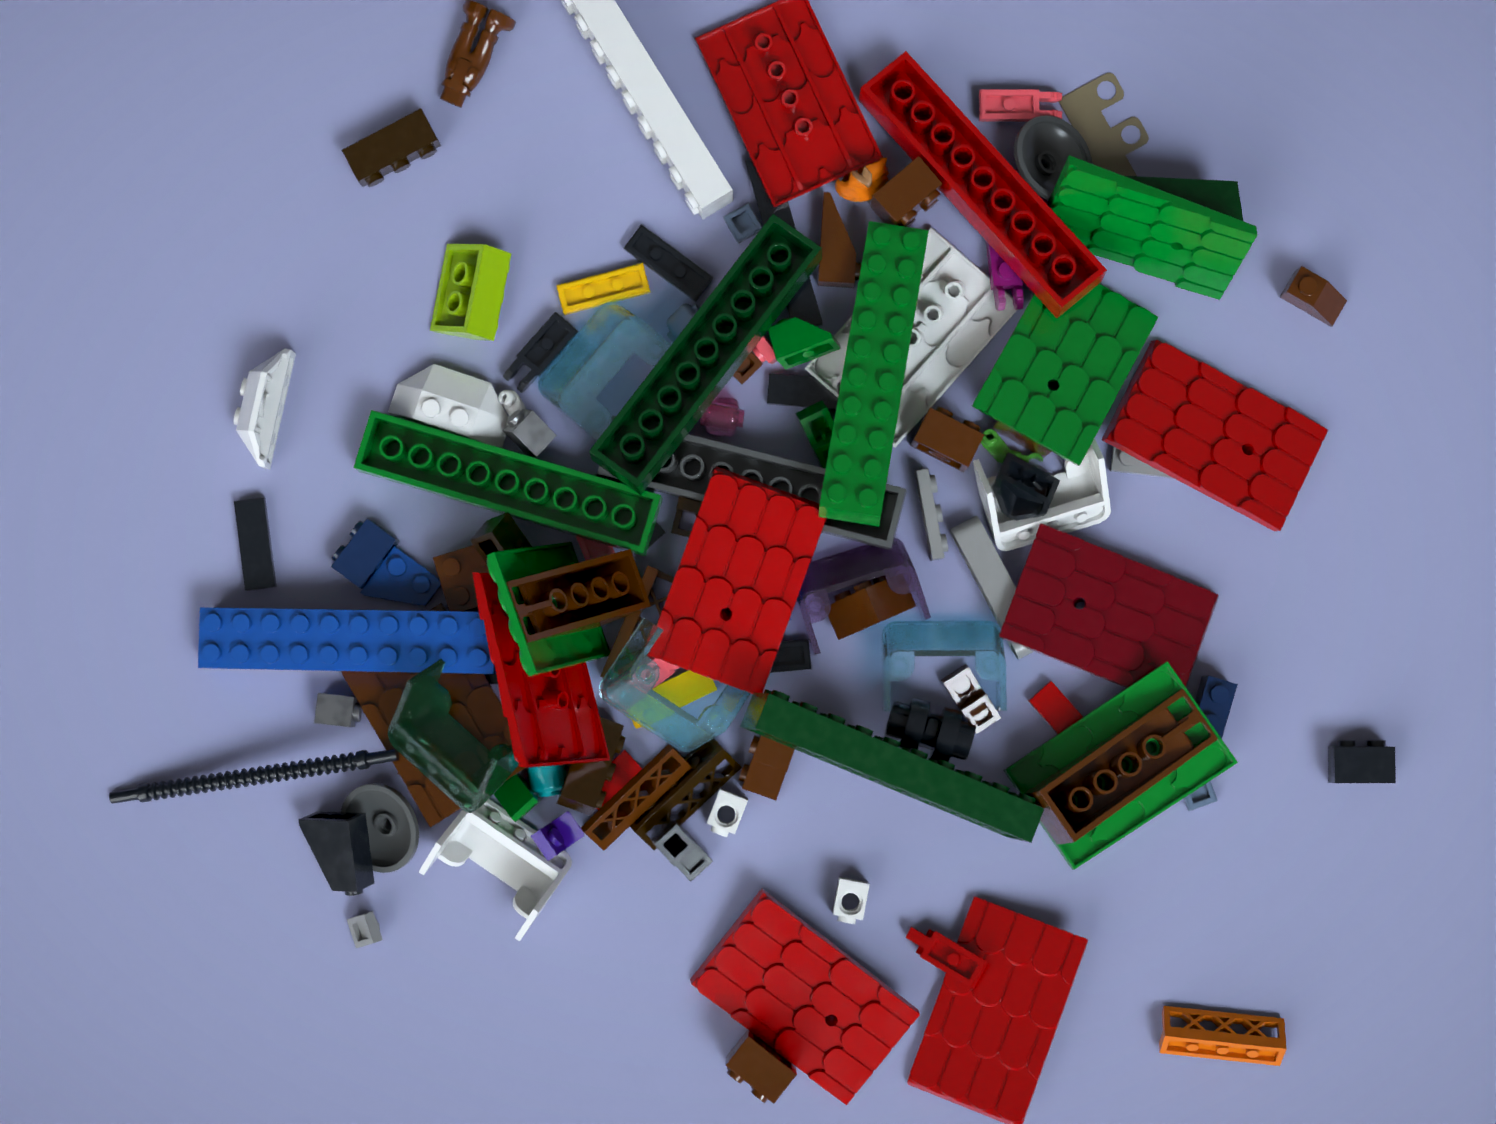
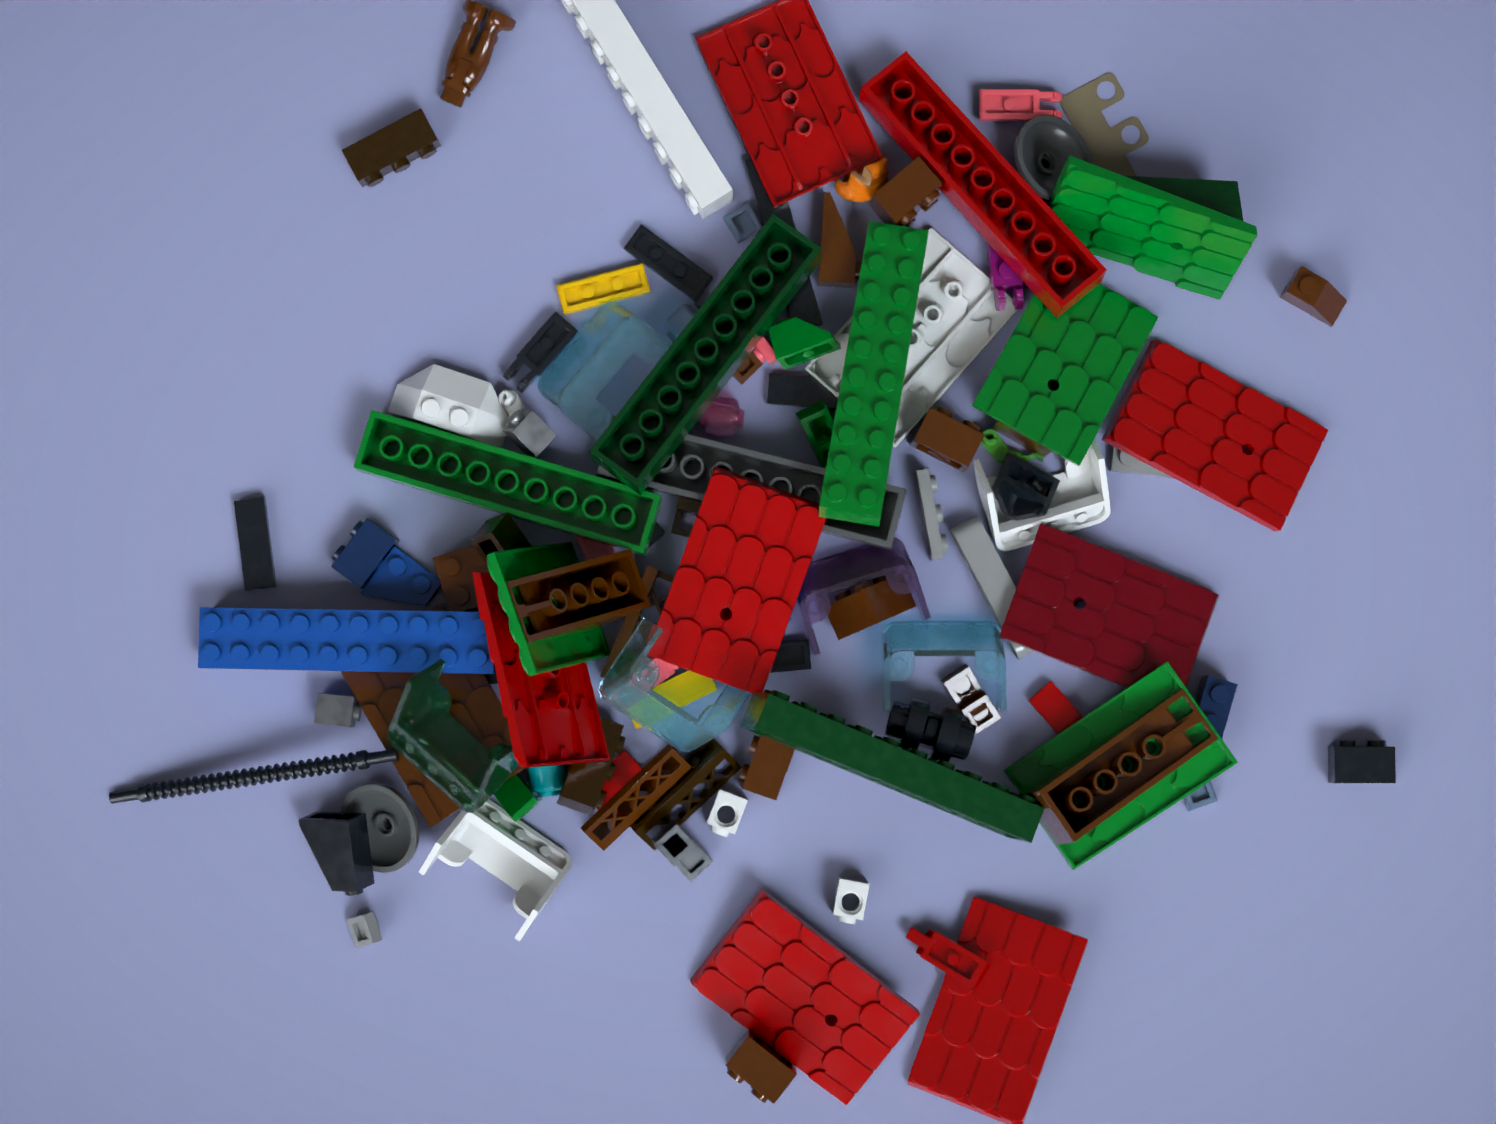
white wedge [234,348,296,470] -> none
lime slope [430,244,512,341] -> none
dark purple slope [531,811,585,861] -> none
orange fence [1159,1006,1287,1066] -> none

